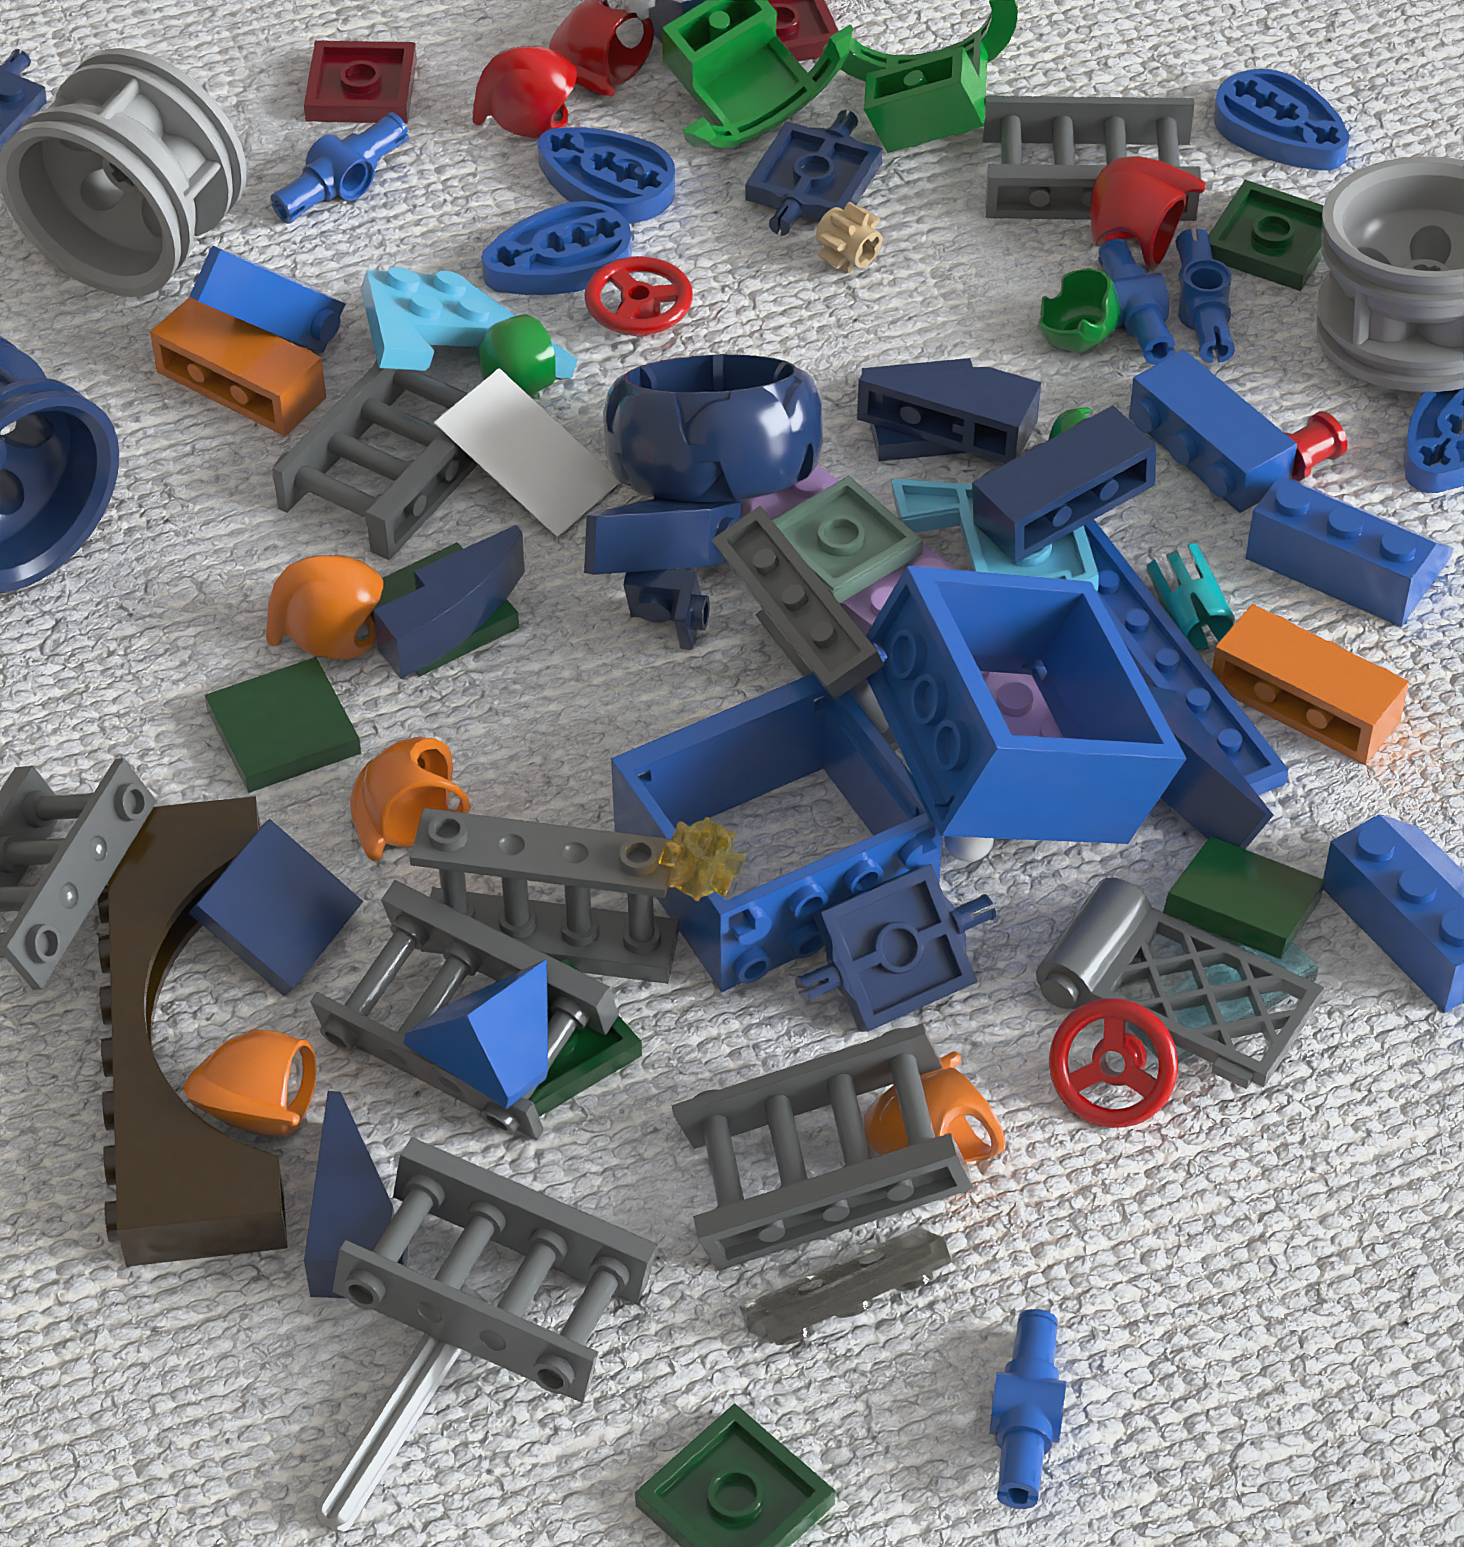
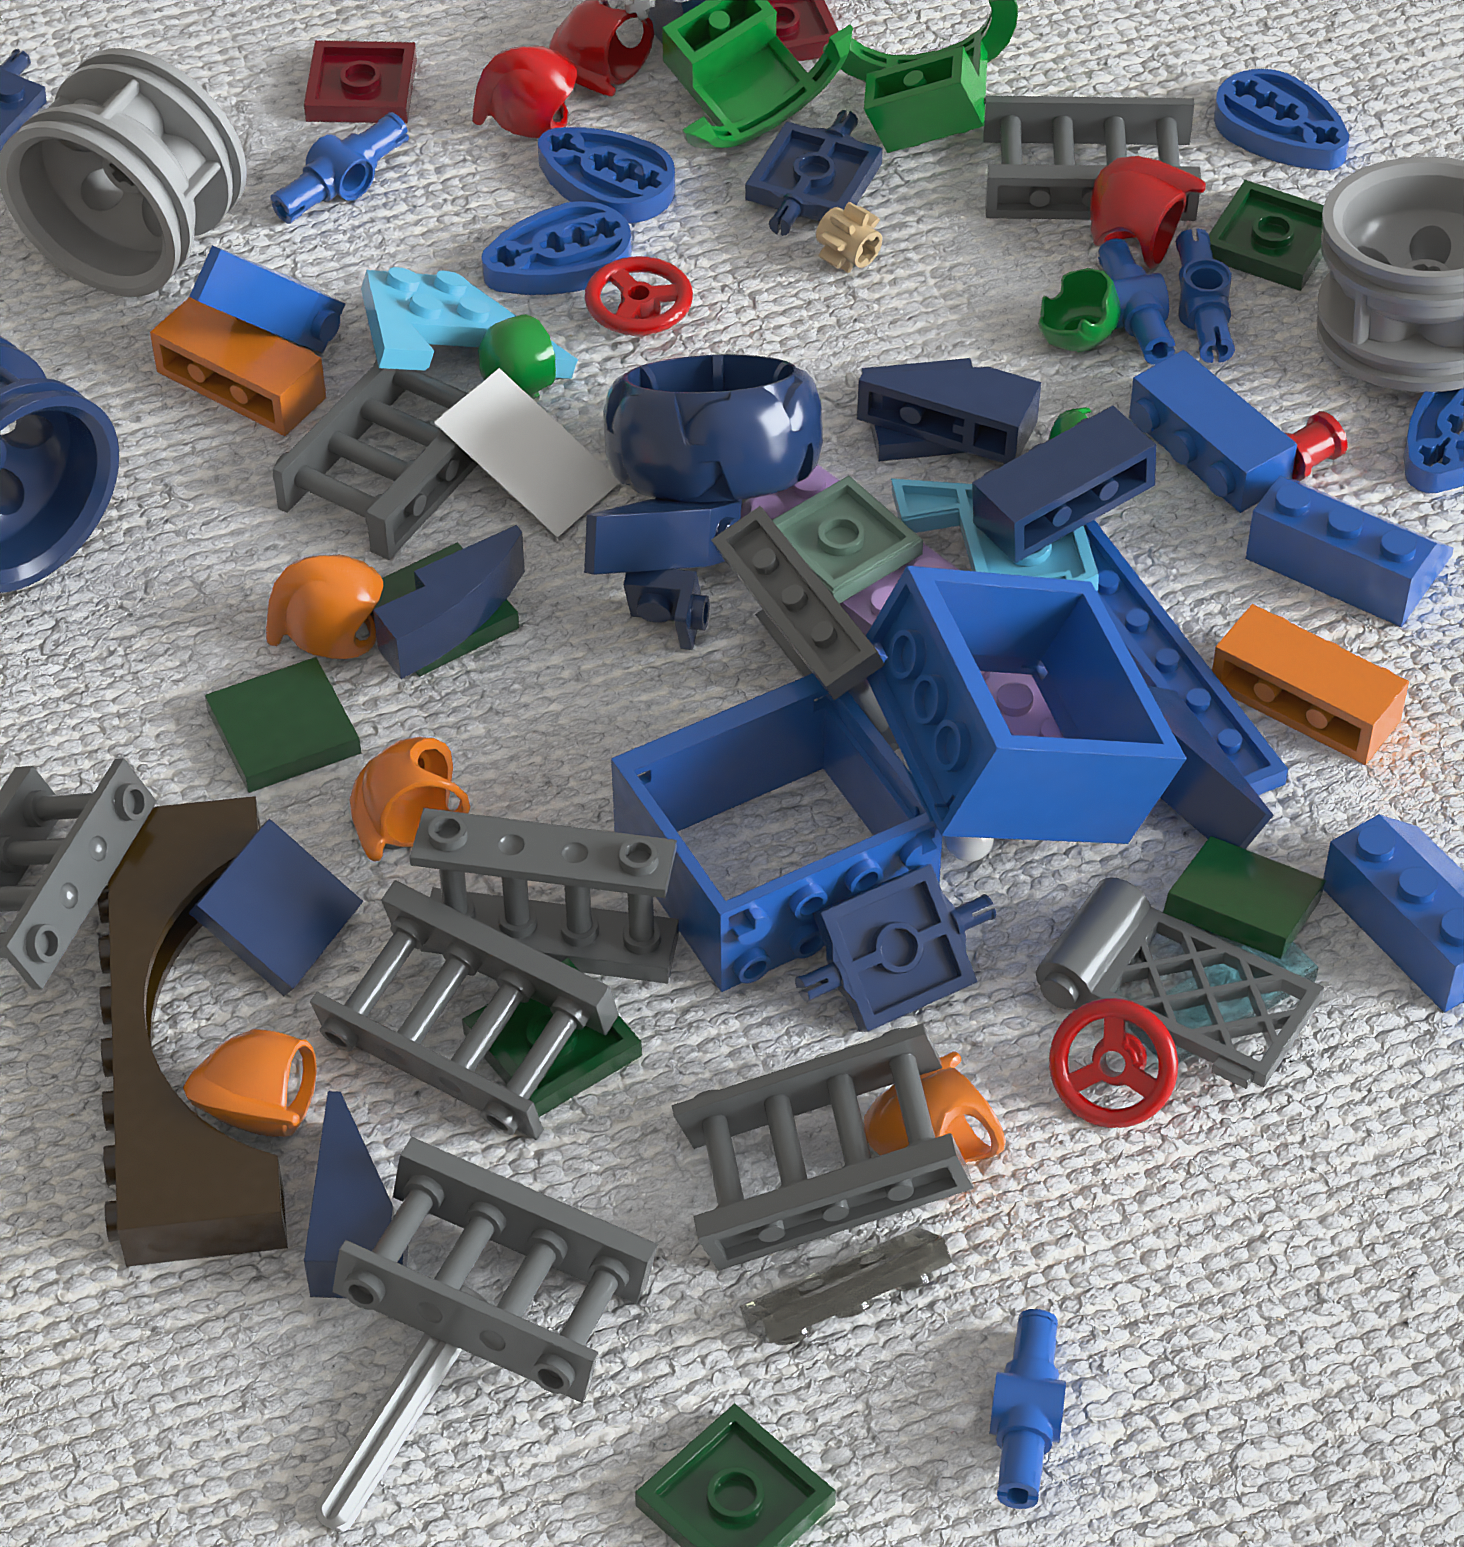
slope [403,959,548,1109] -> none
clear yellow gear [659,817,745,901] -> none
teal arm [1146,543,1235,650] -> none

